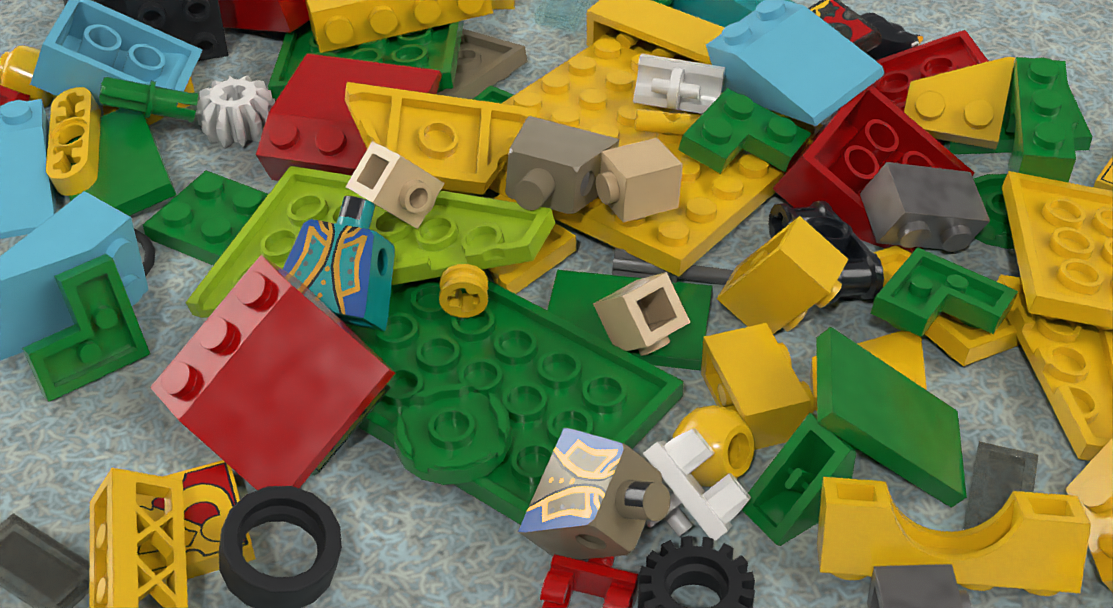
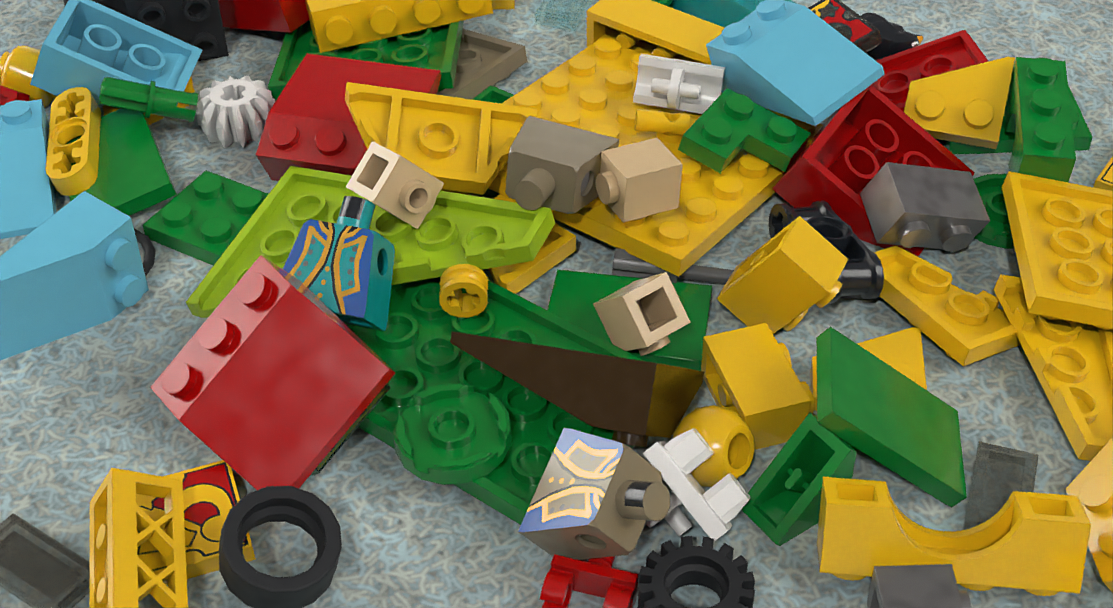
green plate [22,254,150,402] -> none
green plate [870,247,1018,337] -> none
none -> dark brown wedge [450,331,704,447]

